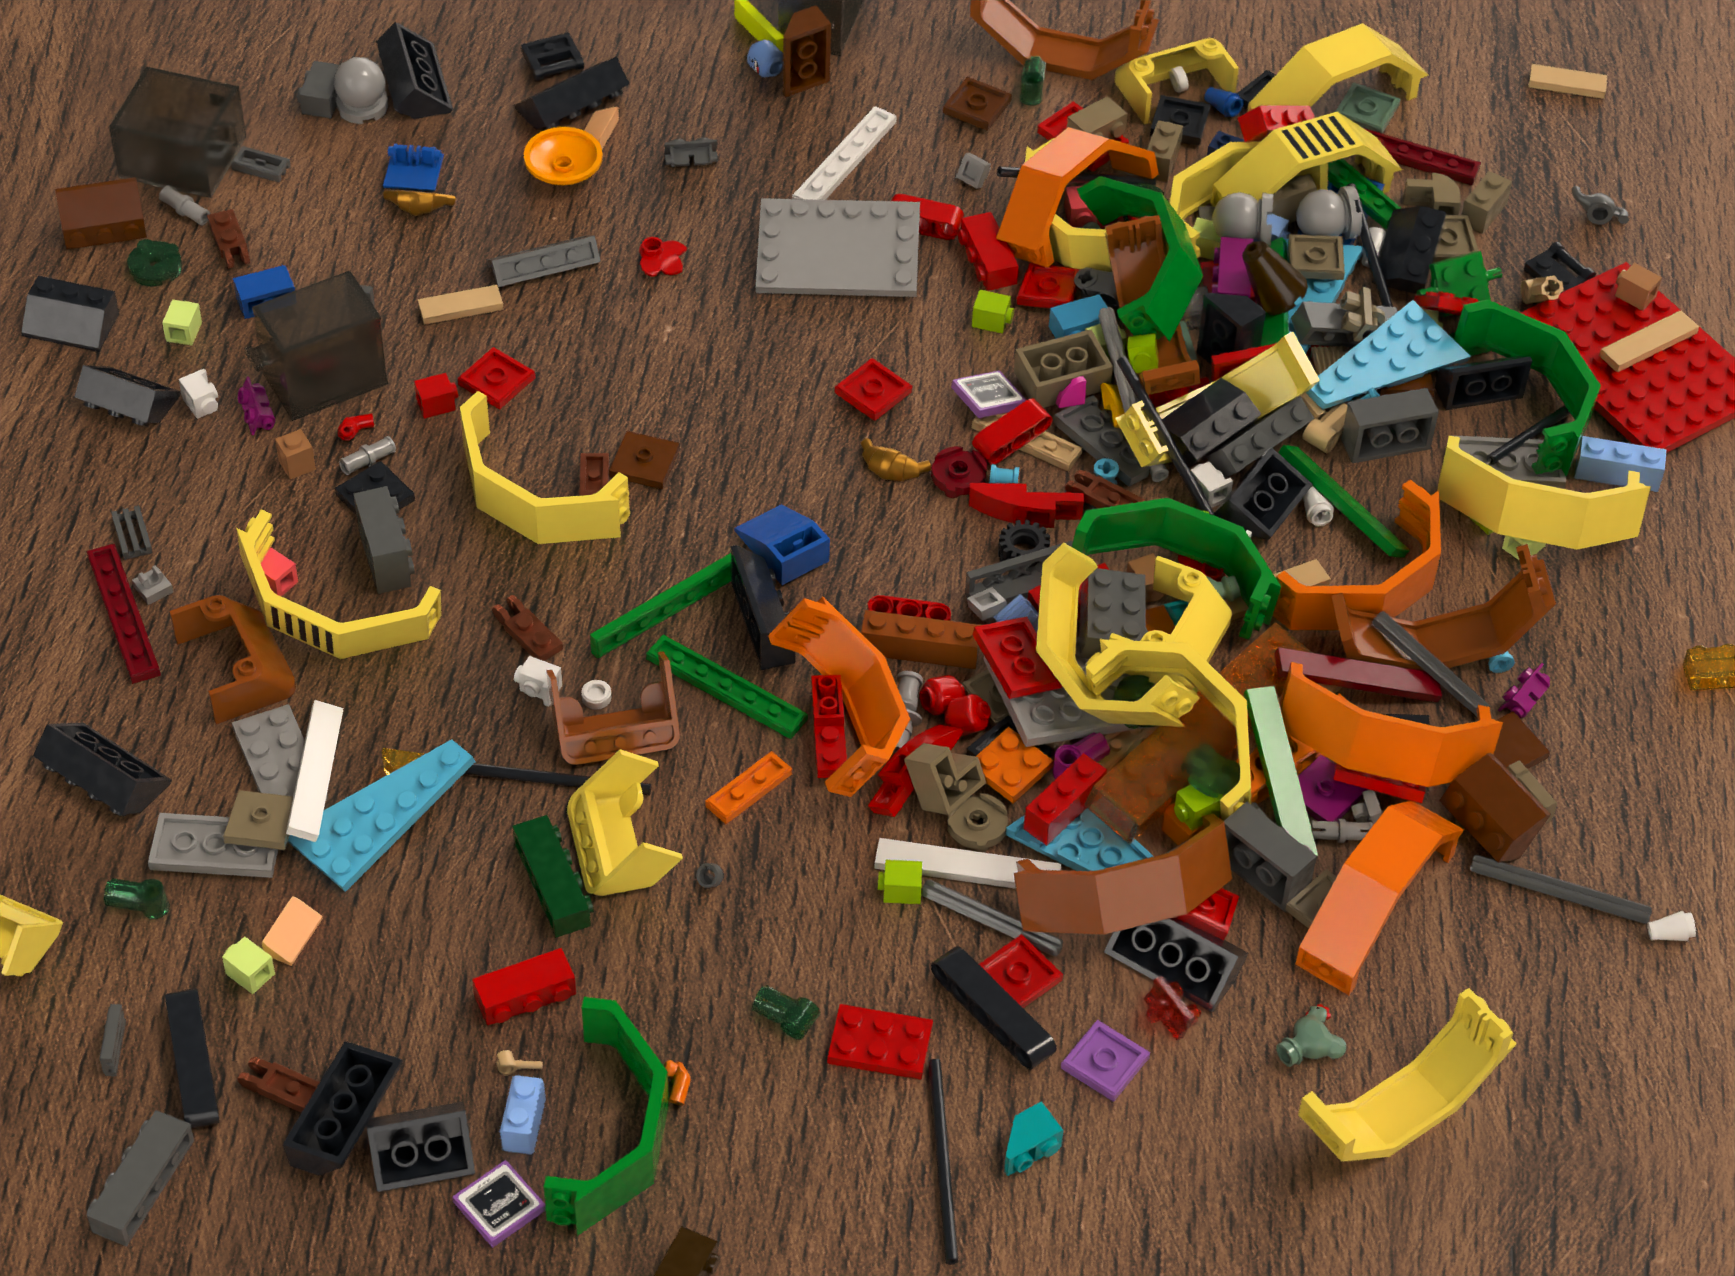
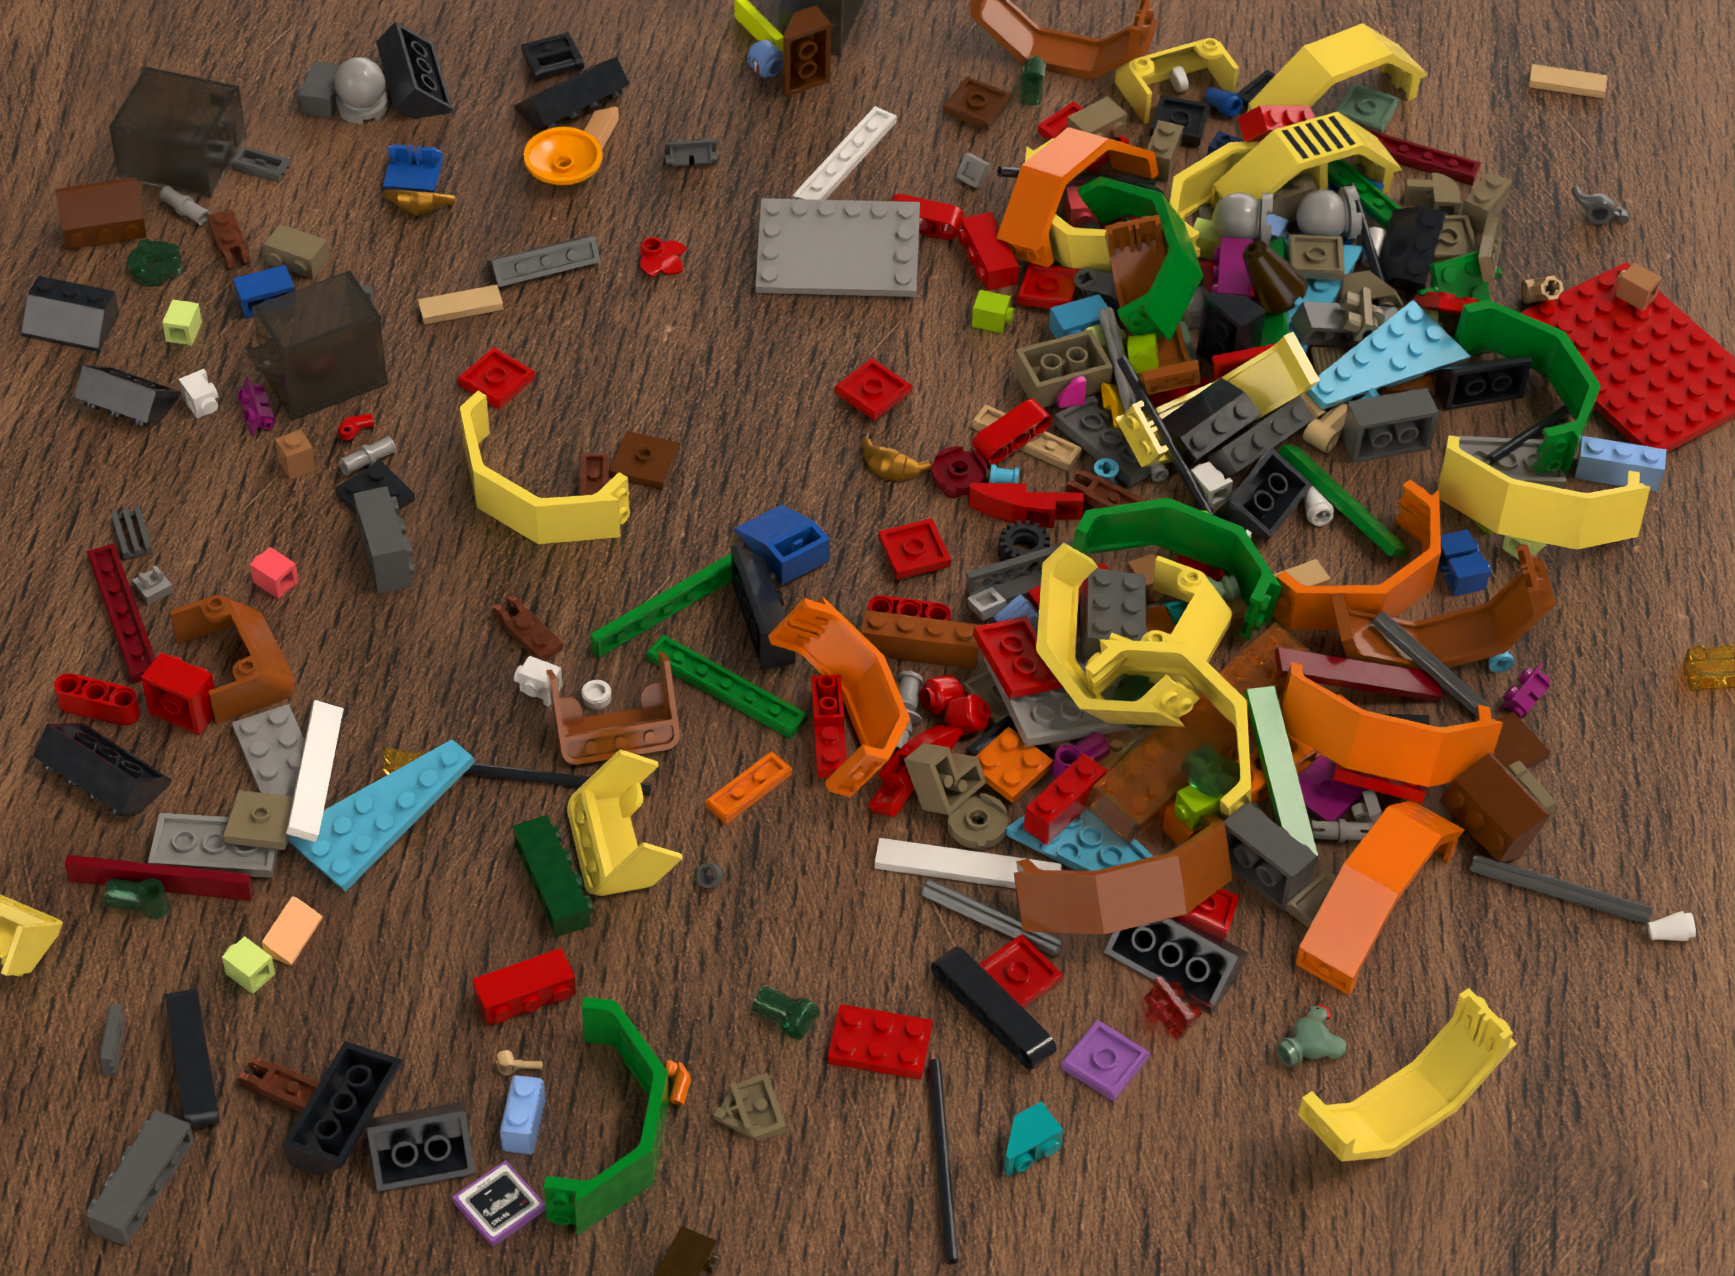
light yellow panel [237,509,441,659] -> none
red brick [414,373,459,419] -> none
lime brick [878,860,922,904] -> none
tile [951,370,1026,418] -> none
black plate [1524,241,1596,293] -> none
tan tile [1599,310,1699,372] -> none
none -> red beam [54,673,141,726]
none -> dark red tile [64,855,254,901]
none -> red brick [141,652,215,736]
none -> dark tan brick [264,224,329,280]
none -> dark tan slope [713,1072,788,1141]
none -> red plate [878,518,951,580]
none -> dark tan slope [1343,270,1403,308]
none -> blue piece [1438,529,1491,597]
none -> dark tan tile [1478,216,1503,282]

